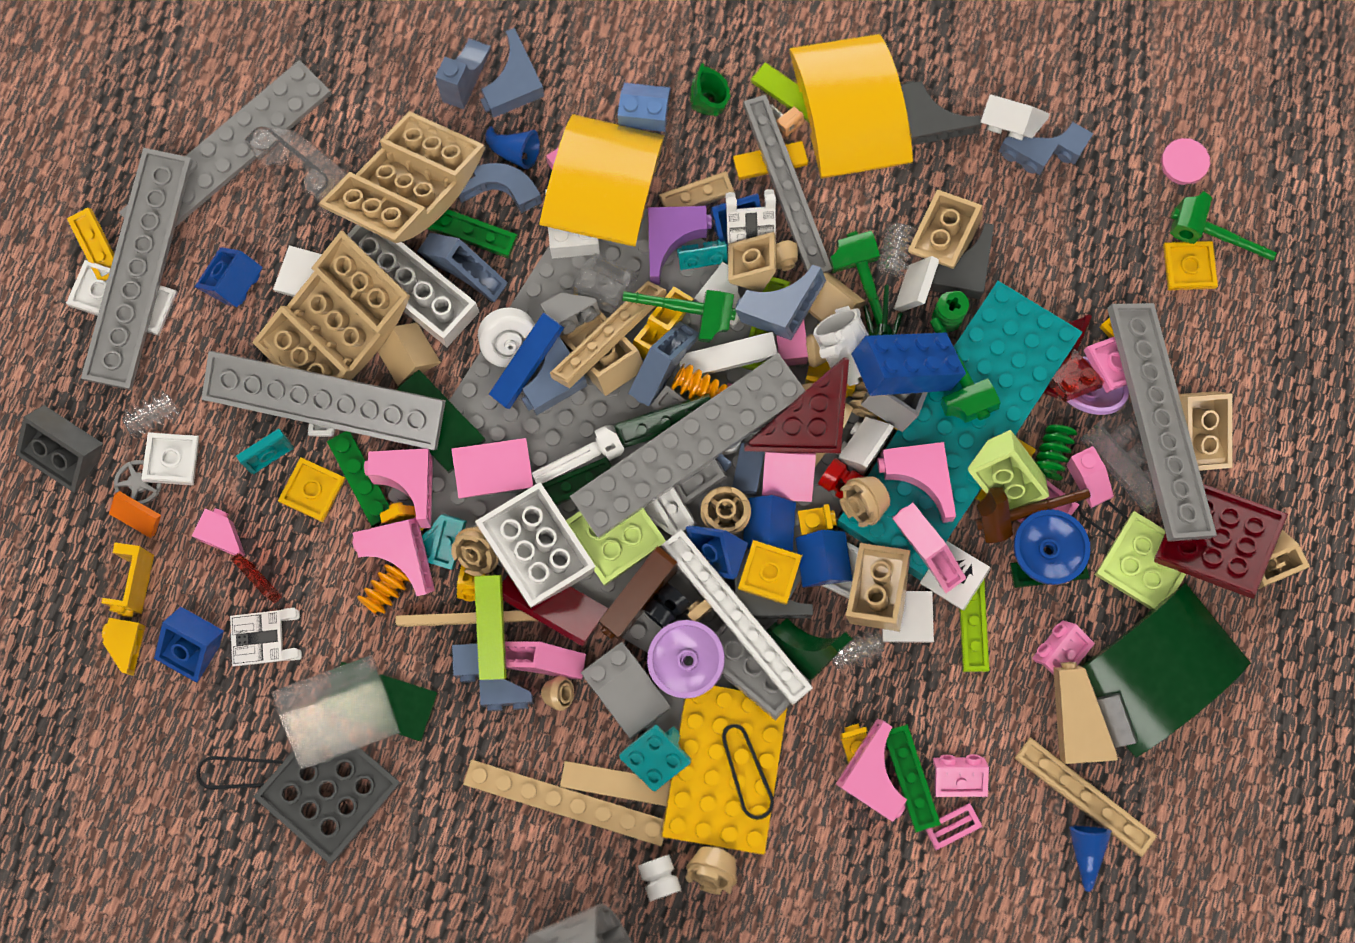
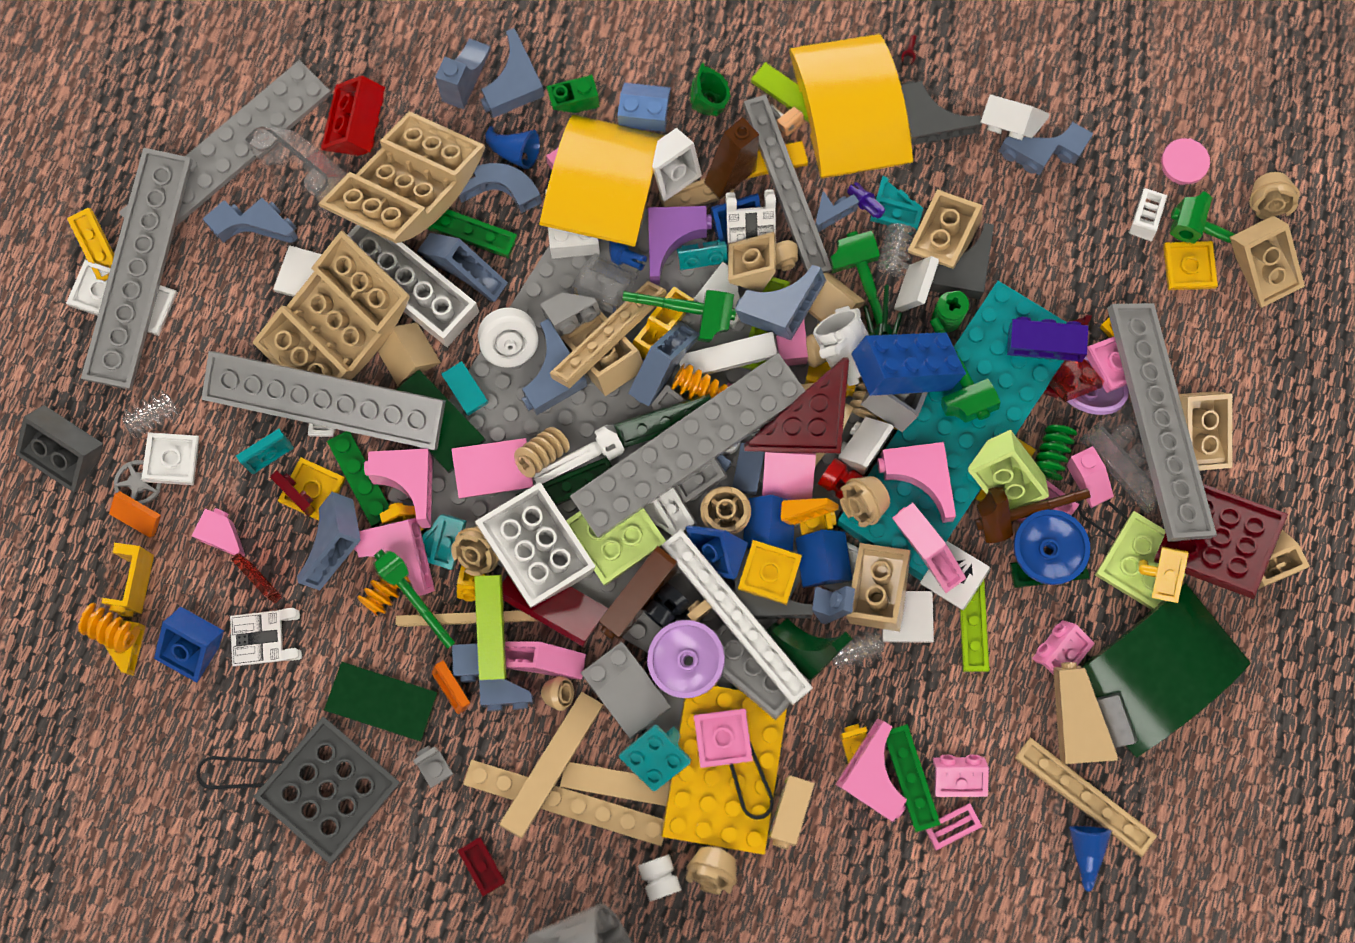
blue slope [195,247,263,307] -> none
clear slope [272,655,400,770] -> none
blue tile [489,313,565,409] -> none
none -> light orange piece [78,603,140,654]
none -> sand blue arch [203,198,298,243]
none -> dark red plate [270,470,315,517]
none -> sand blue arch [297,492,361,590]
none -> red slope [320,75,385,156]
none -> green piece [373,549,455,649]
none -> light grey bracket [413,746,454,788]
none -> orange tile [432,660,470,715]
none -> teal tile [441,361,489,416]
none -> dark red plate [457,837,506,897]
none -> tan tile [499,692,603,839]
none -> tan piece [514,427,570,478]
none -> green slope [546,75,600,113]
none -> blue arm [609,241,647,271]
none -> white slope [652,128,702,202]
none -> bright pink tile [694,709,753,768]
none -> reddish brown slope [704,117,759,200]
none -> tan brick [768,775,814,850]
none -> light orange slope [781,498,839,525]
none -> sand blue slope [812,586,855,624]
none -> sand blue slope [815,191,859,232]
none -> dark purple axle [847,182,885,219]
none -> teal wing [870,176,923,233]
none -> dark red hand [901,35,917,66]
none -> dark purple brick [1007,317,1088,362]
none -> white slope [1129,188,1167,241]
none -> yellow plate [1138,547,1188,603]
none -> tan slope [1230,215,1305,308]
none -> tan cone [1249,172,1300,220]

